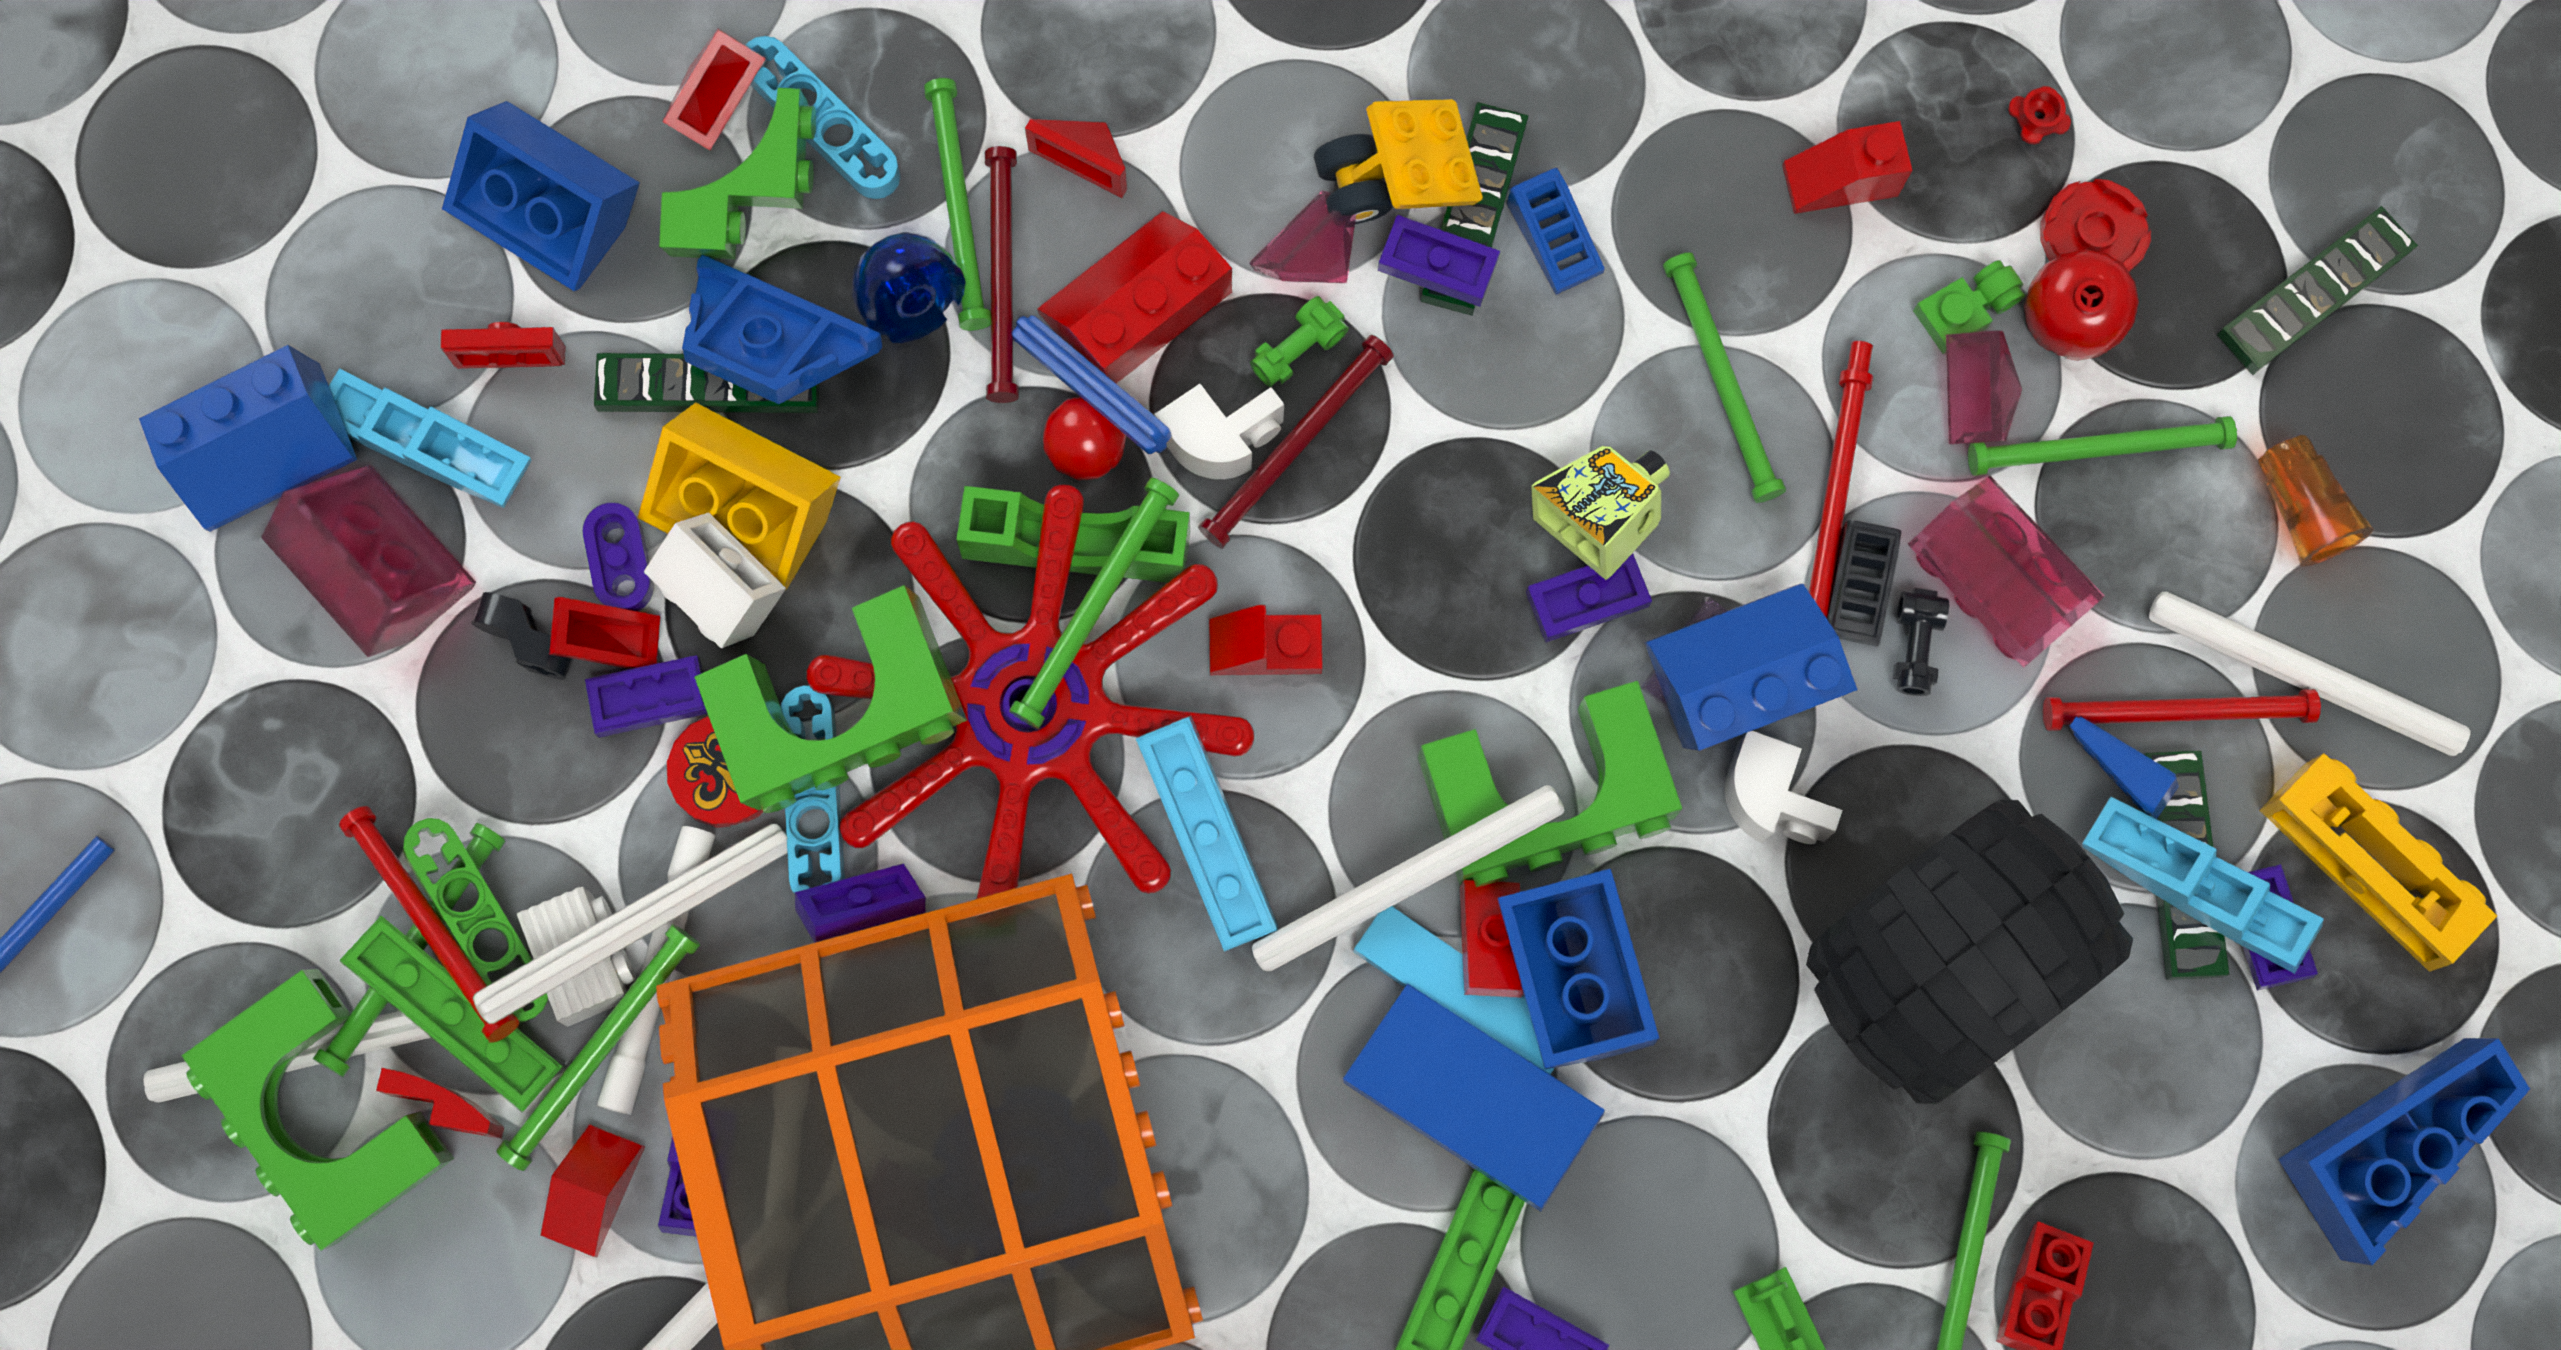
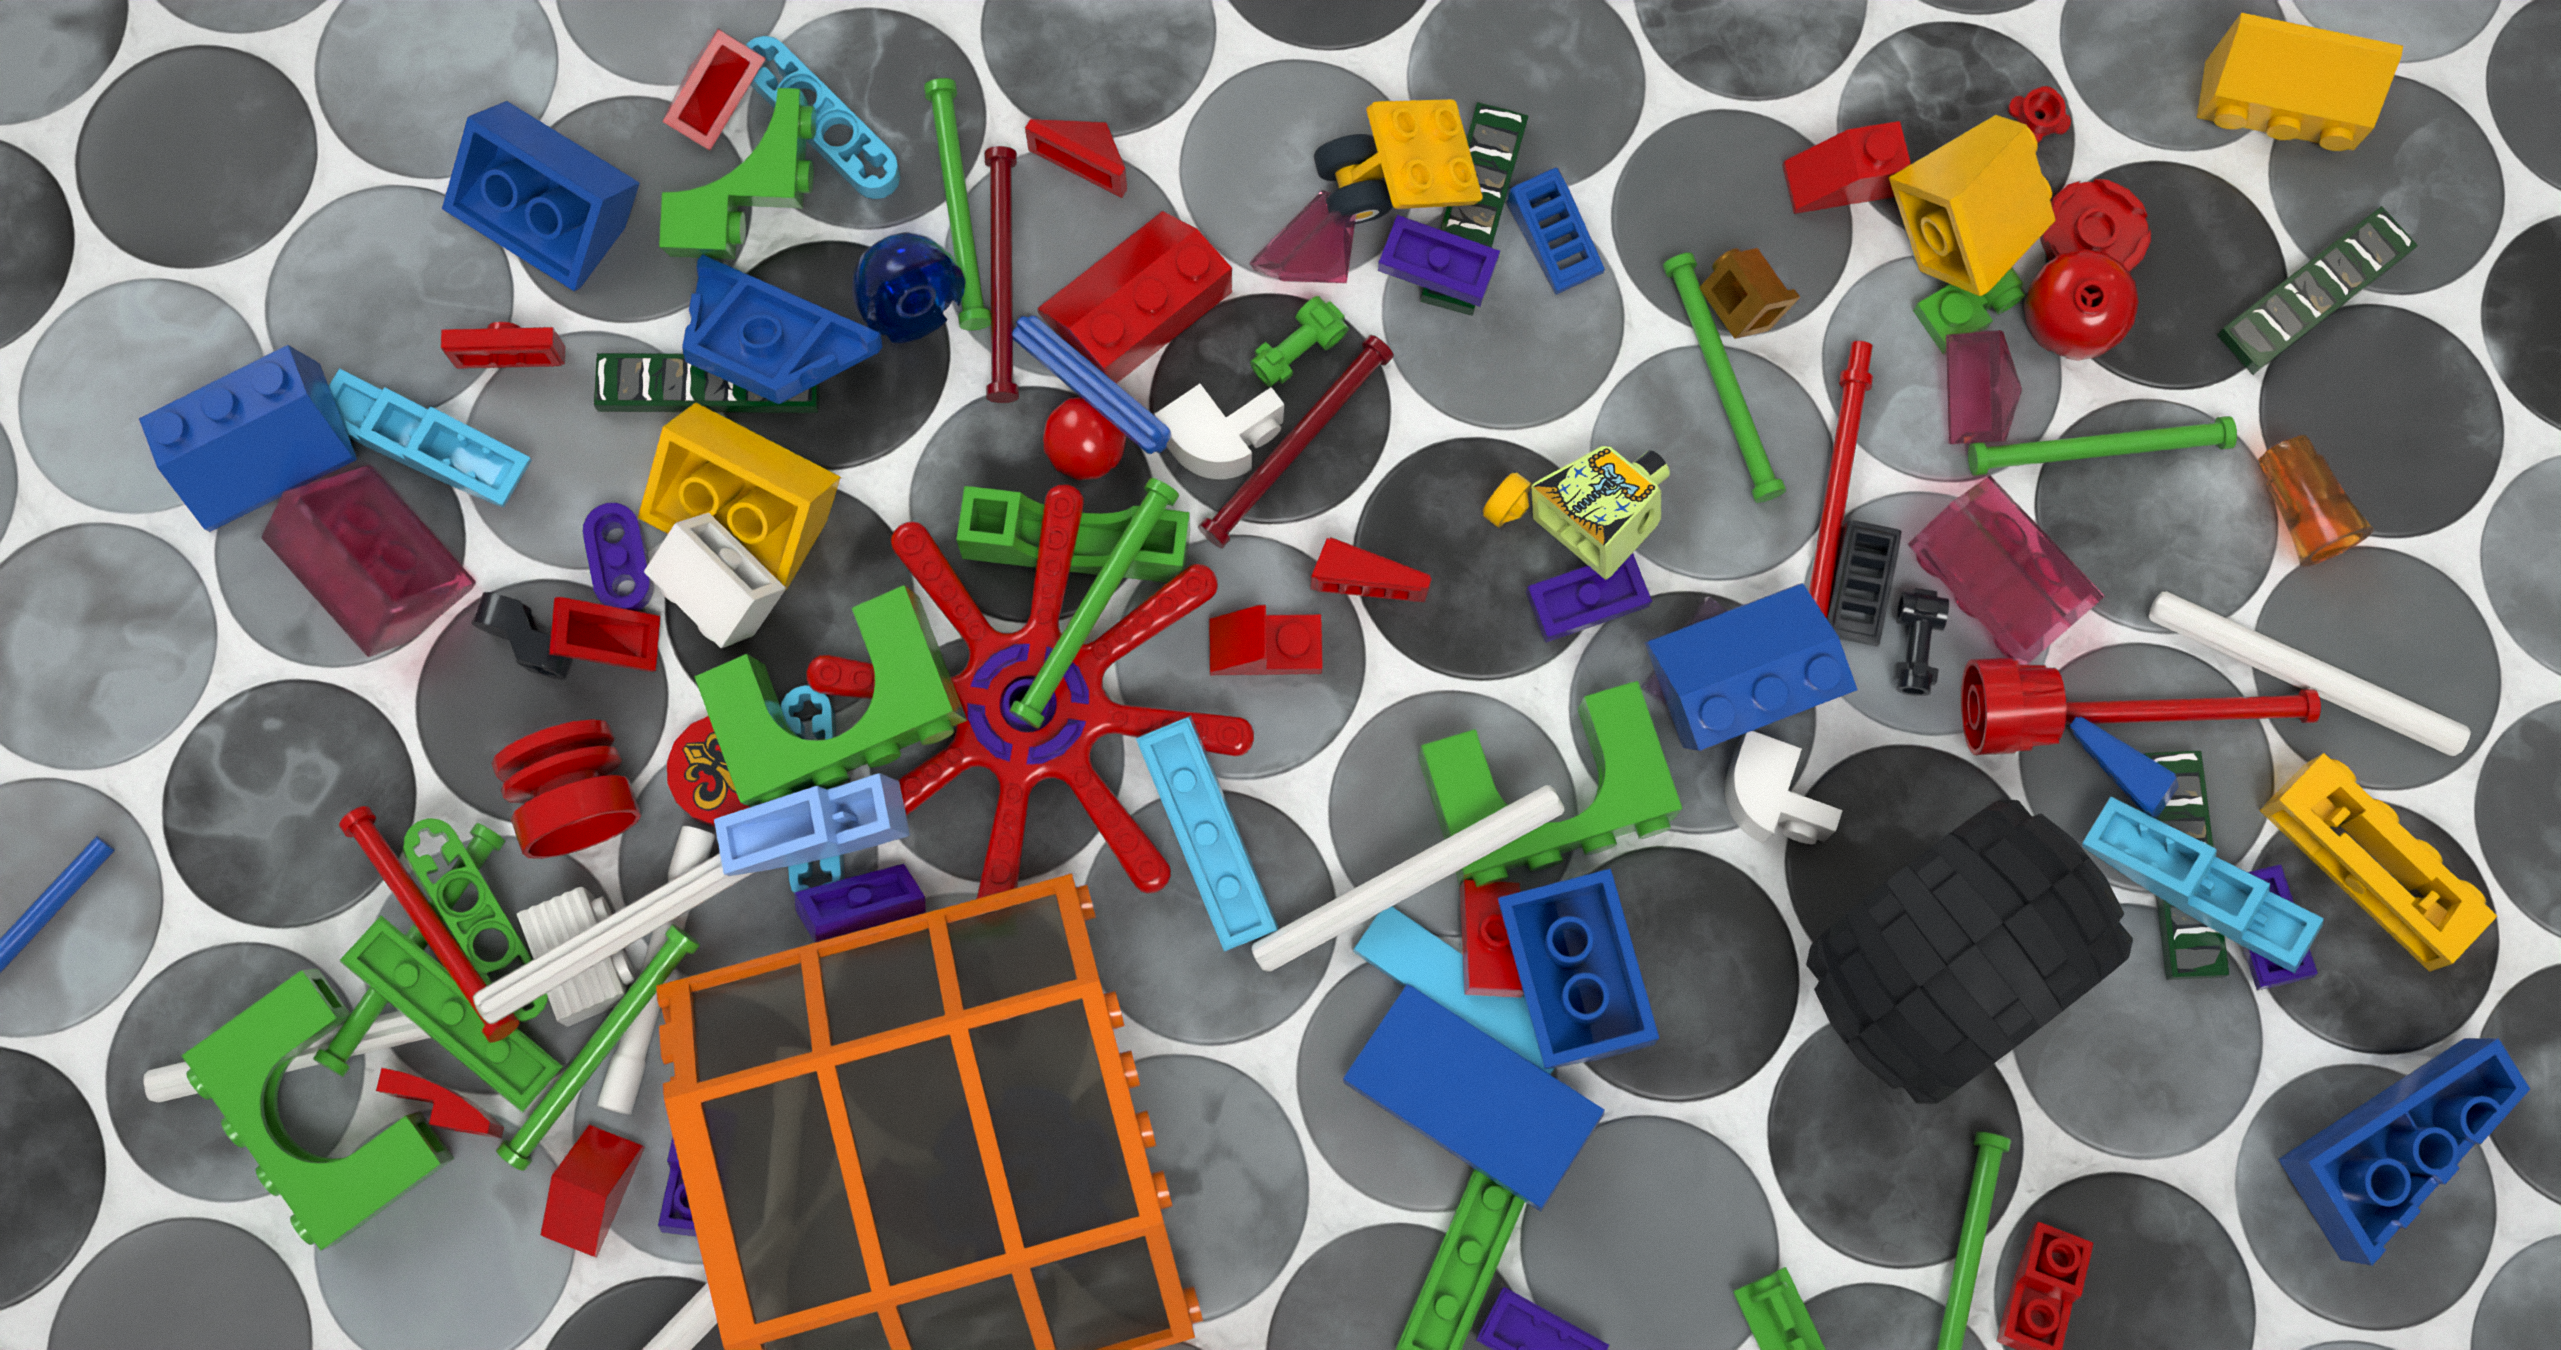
dark purple plate [585,655,708,738] -> none
none -> red wheel [491,719,642,859]
none -> light blue slope [714,773,910,876]
none -> red slope [1310,537,1432,602]
none -> yellow tile [1482,472,1533,528]
none -> pearl gold brick [1699,248,1800,339]
none -> yellow slope [1889,115,2056,296]
none -> red piece [1961,658,2066,756]
none -> yellow slope [2197,13,2403,151]

